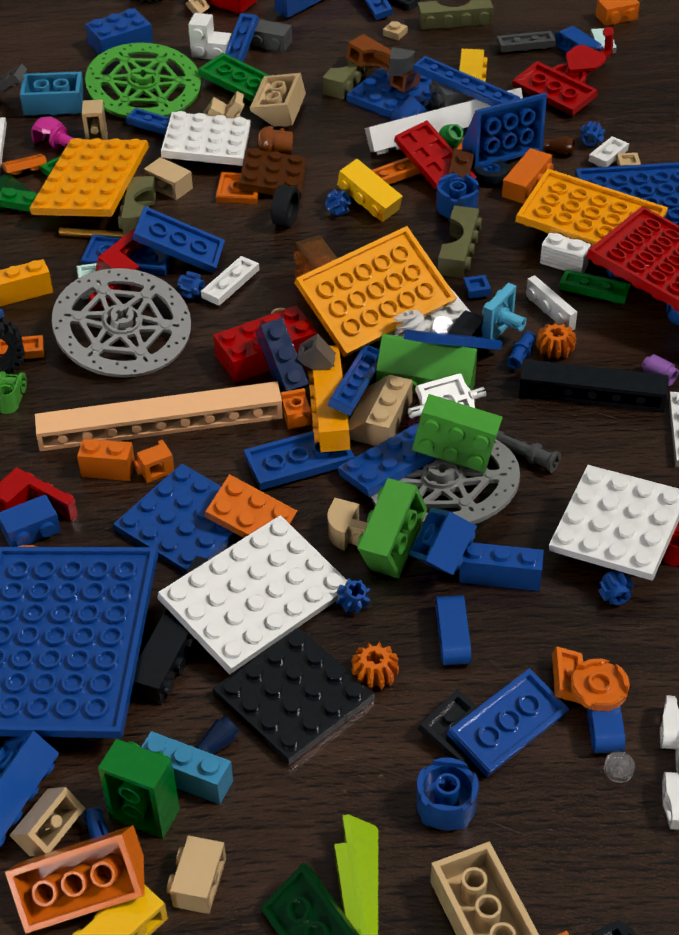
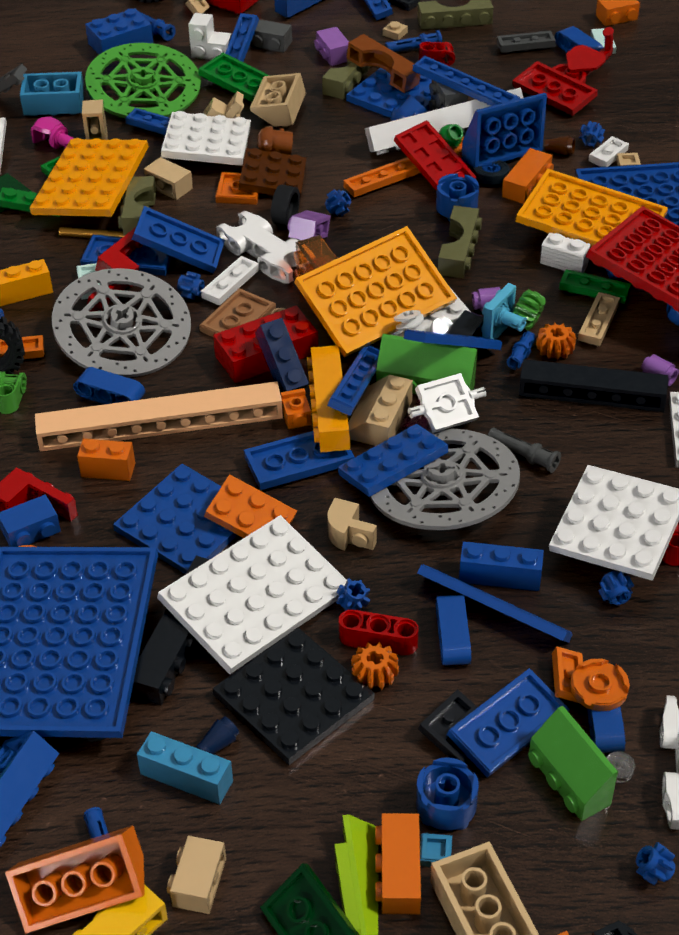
orange plate [2,154,47,175] -> none
tan brick [10,787,85,856] -> none
green brick [98,739,180,839] -> none
orange brick [133,439,174,483] -> none
dark grey brick [297,333,335,370] -> none
yellow brick [337,159,403,222] -> none
bright green brick [357,478,427,579] -> none
dark grey brick [388,47,415,76] -> none
blue brick [407,507,477,575] -> none
bright green brick [412,394,503,473] -> none
reddish brown plate [448,149,474,178] -> none
yellow brick [459,49,488,97] -> none
blue plate [463,275,491,299] -> none
white plate [526,275,577,331] -> none
none -> blue beam [73,367,145,404]
none -> blue pin [137,10,176,41]
none -> medium nougat tile [199,288,276,337]
none -> white piece [216,211,315,284]
none -> medium lavender brick [287,210,331,243]
none -> medium lavender brick [314,27,349,66]
none -> red beam [339,610,418,655]
none -> orange brick [375,813,421,914]
none -> blue pin [385,30,442,52]
none -> blue tile [417,564,573,643]
none -> red piece [418,42,455,66]
none -> dark azure tile [420,833,452,867]
none -> medium lavender brick [472,287,501,312]
none -> bright green gear [513,289,546,330]
none -> bright green slope [528,705,618,821]
none -> tan plate [578,292,620,346]
none -> blue gear [636,842,676,885]

